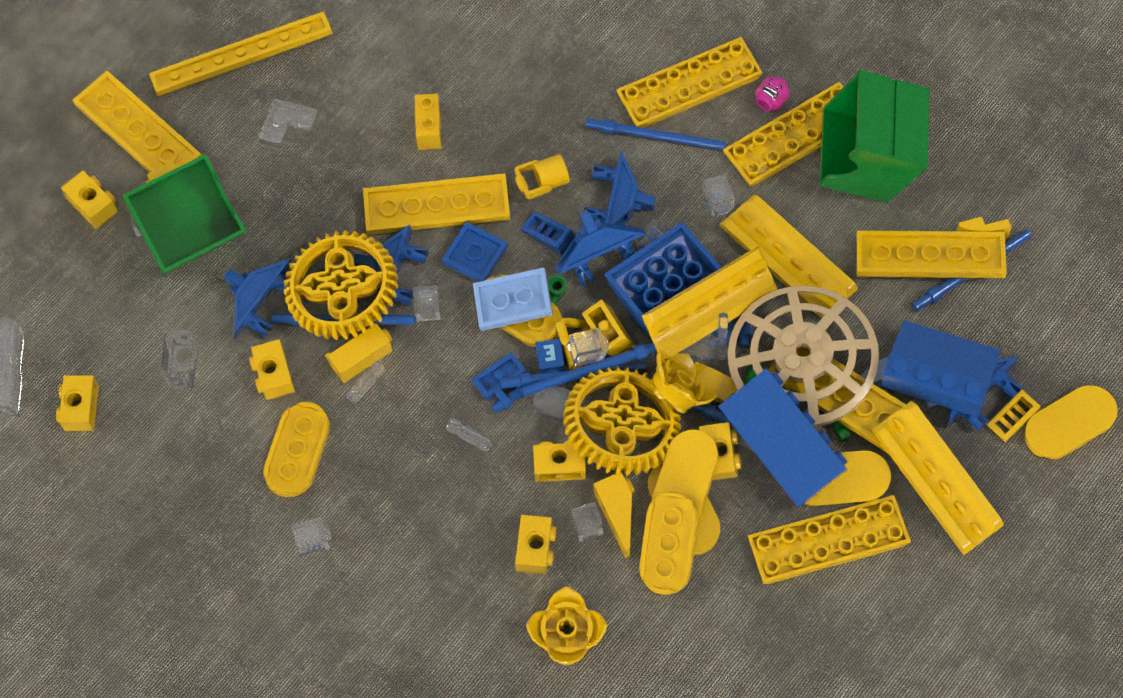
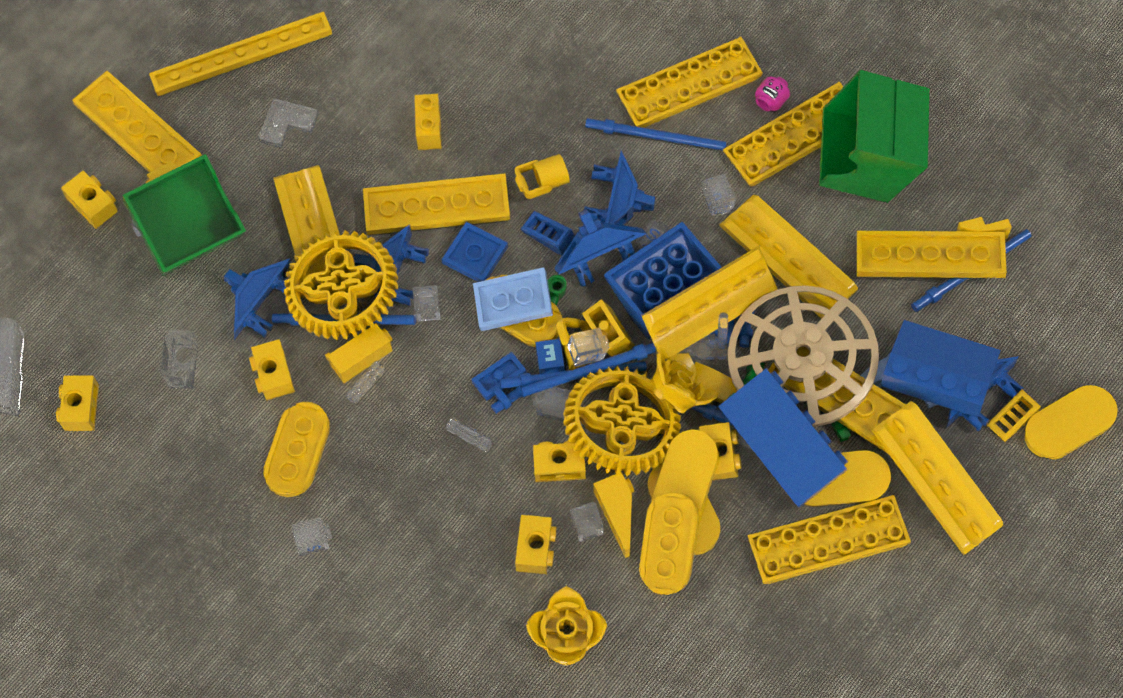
none -> yellow plate [273,165,343,303]

